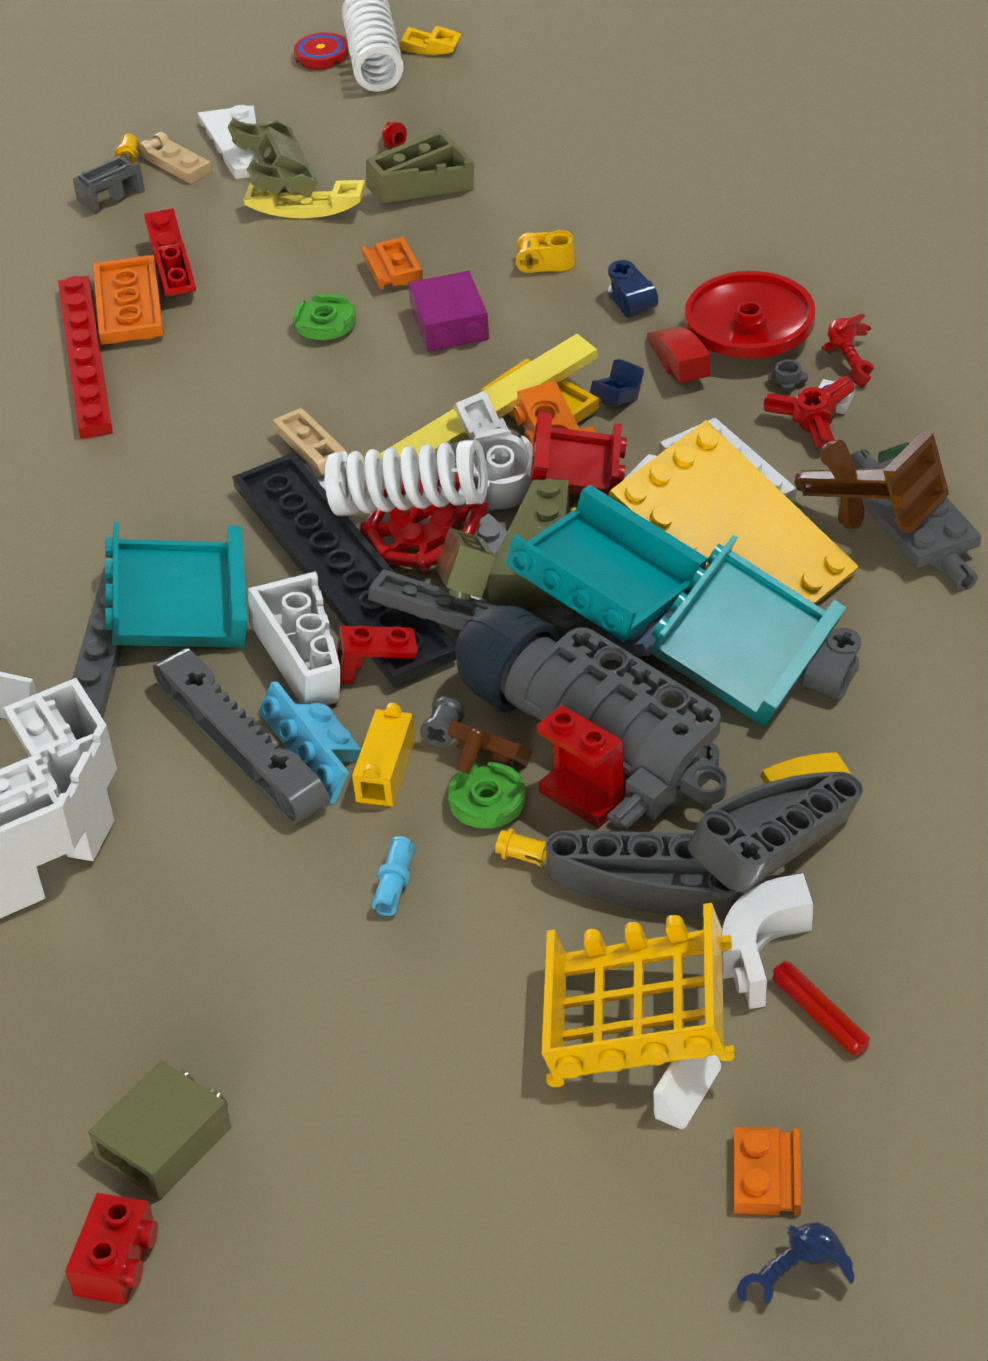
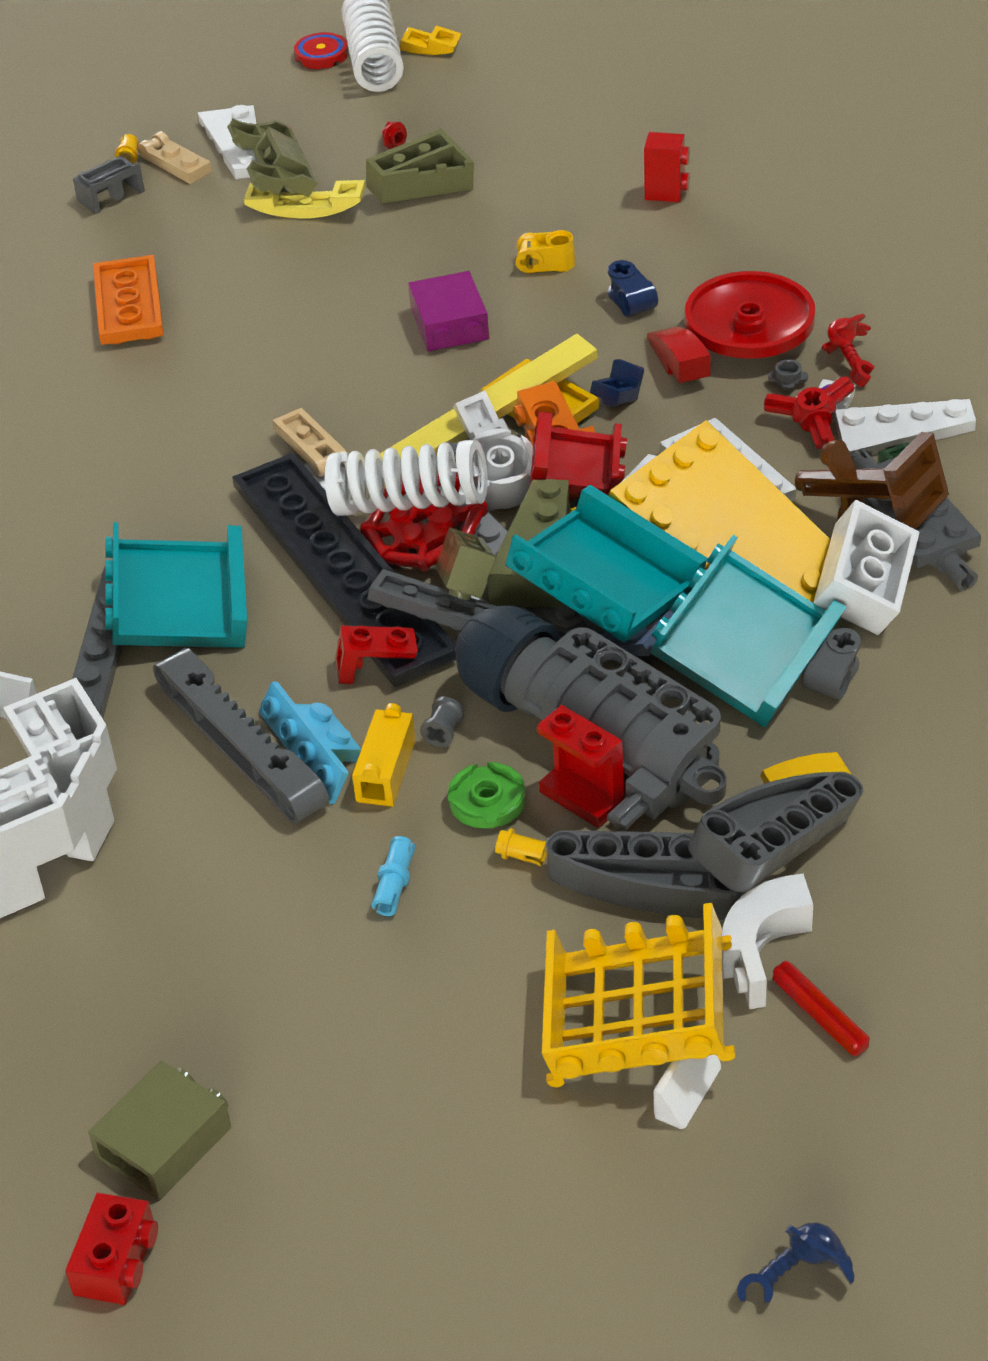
red plate [58,275,113,439] -> none
red slope [144,208,196,297] -> none
white wedge [248,571,340,705] -> none
bright green plate [293,293,356,340] -> none
orange plate [361,237,423,290] -> none
reddish brown plate [447,720,532,775] -> none
orange plate [734,1127,801,1216] -> none
none -> red brick [644,132,690,202]
none -> white brick [813,499,919,635]
none -> white wing [834,399,976,456]

